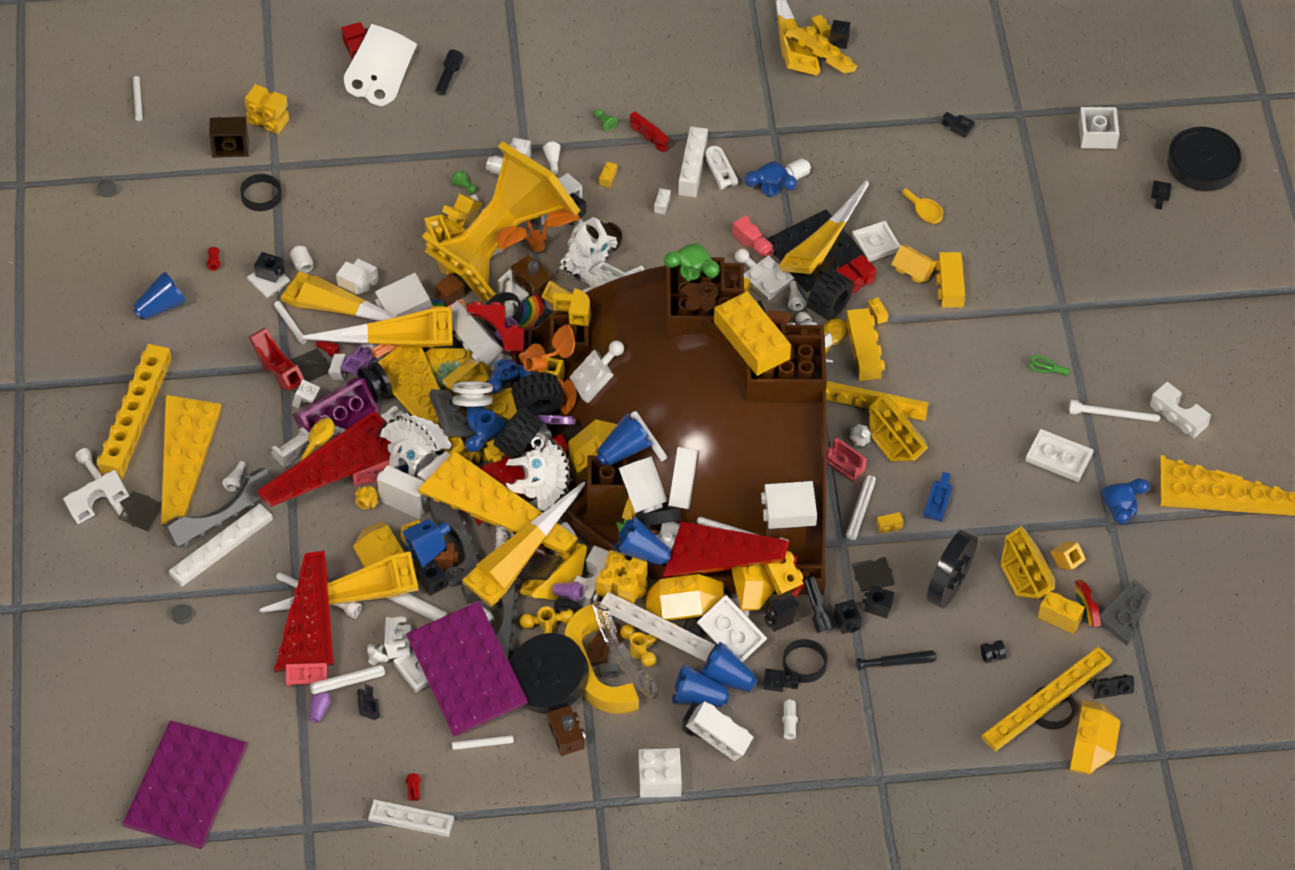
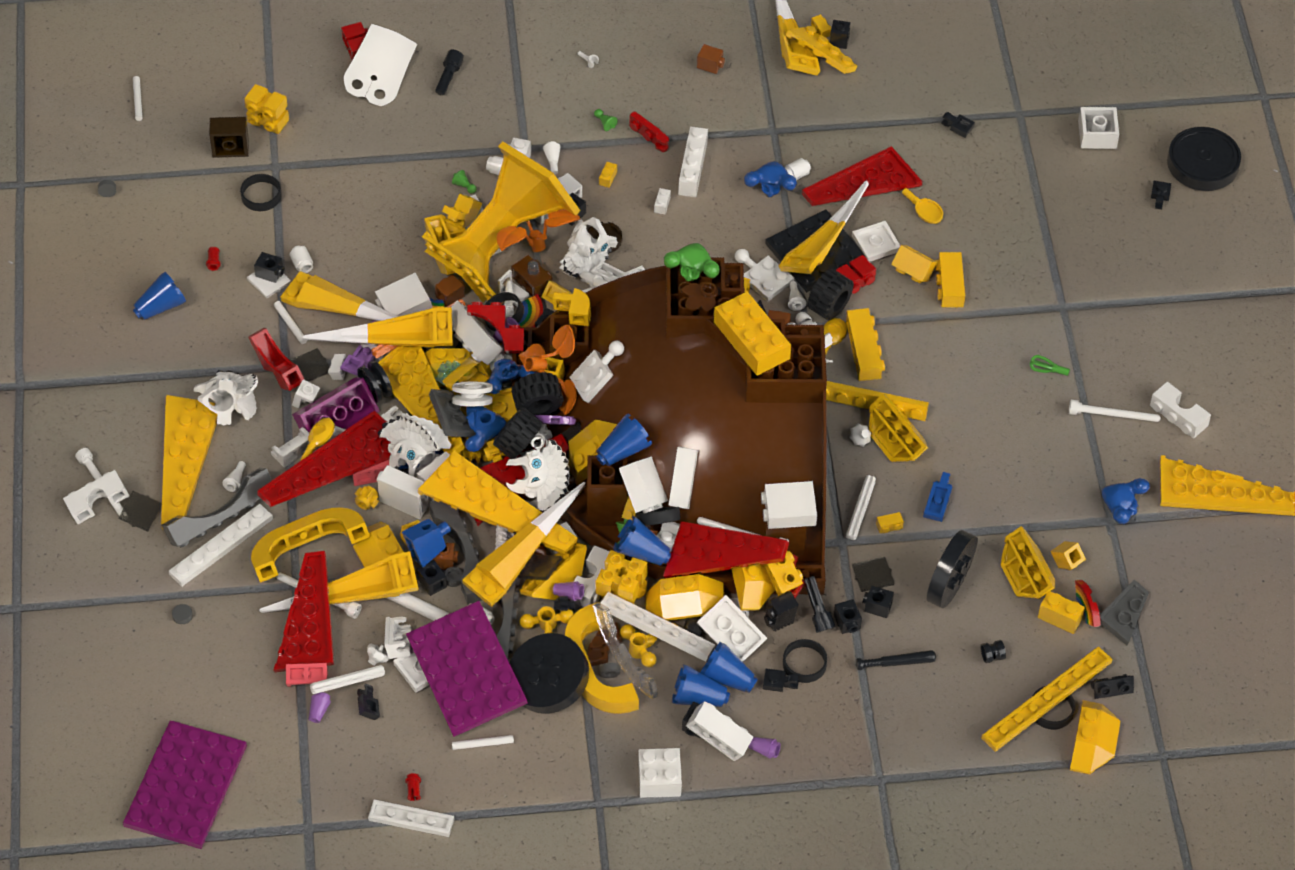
yellow brick [96,344,172,479] -> none
red pin [316,341,340,357] -> none
white brick [336,259,379,294] -> none
reddish brown piece [547,706,587,756] -> none
white bar [631,411,667,461] -> none
white plate [705,146,738,190] -> none
coral piece [732,215,774,257] -> none
white axle [782,699,798,740] -> none
coral hinge [826,438,867,482] -> none
yellow piece [867,297,889,325] -> none
white plate [1025,429,1094,482] -> none
none -> white piece [194,370,258,426]
none -> yellow arch [251,507,370,583]
none -> white hand [578,51,599,68]
none -> dark orange brick [697,44,725,74]
none -> medium lavender cone [749,737,781,759]
none -> red wing [802,146,923,206]

